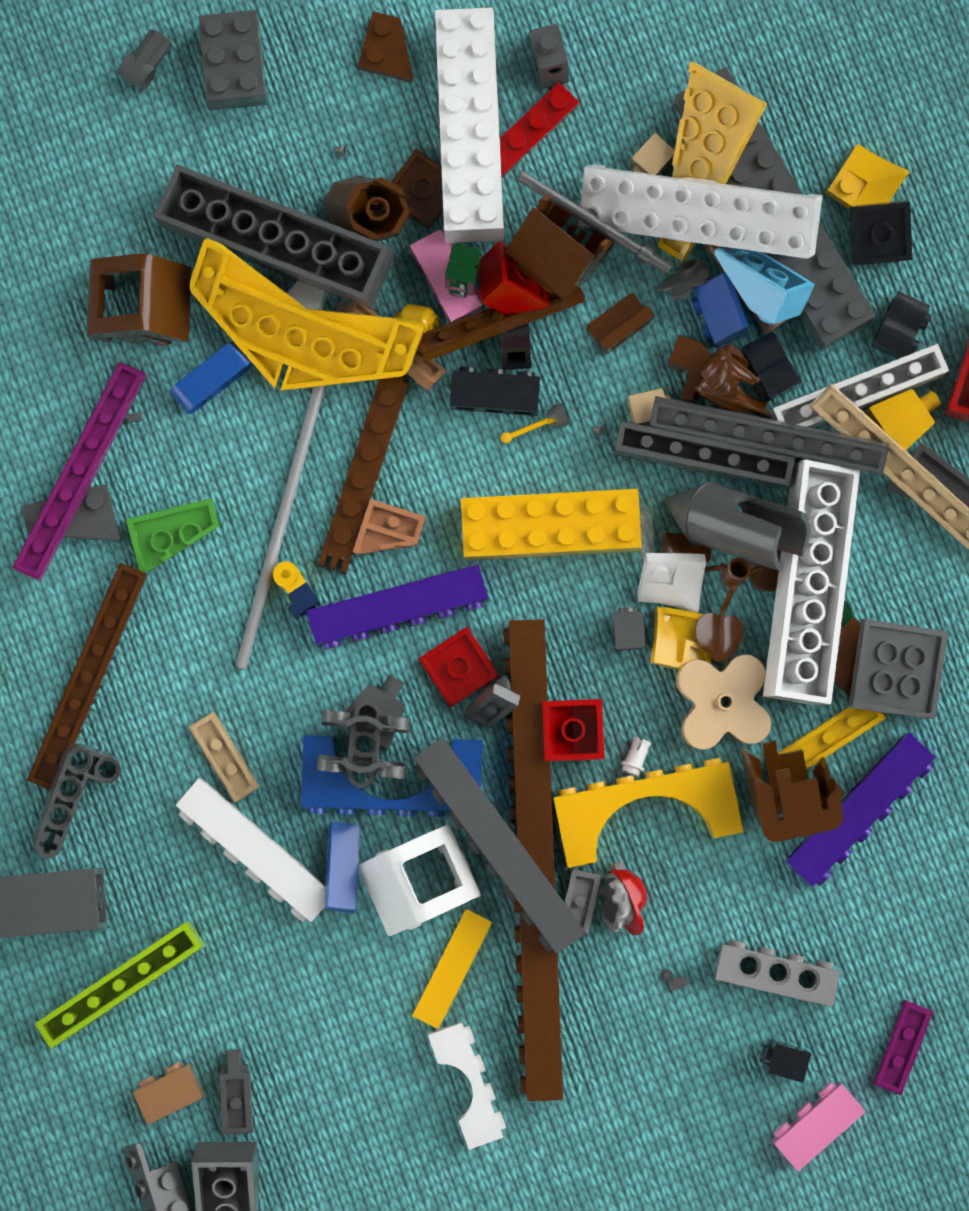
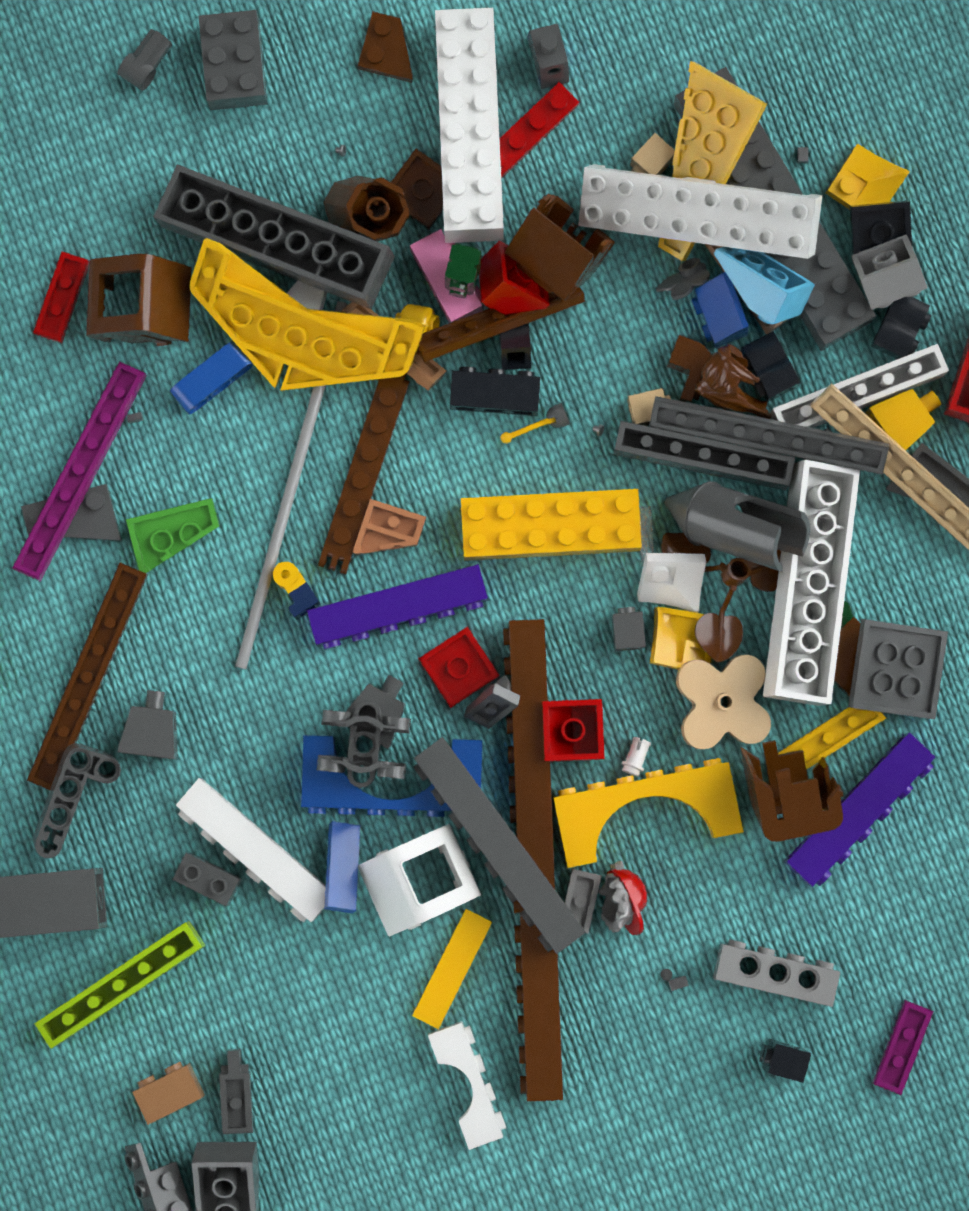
tan tile [189,712,260,803] -> none
dark grey bar [517,170,672,274] -> none
reddish brown panel [587,293,655,355] -> none
bright pink brick [771,1081,866,1171] -> none
none -> red tile [33,251,90,344]
none -> dark grey torso [118,690,178,760]
none -> dark grey brick [172,852,243,906]
none -> flat silver piece [797,147,809,163]
none -> light grey brick [851,234,928,310]

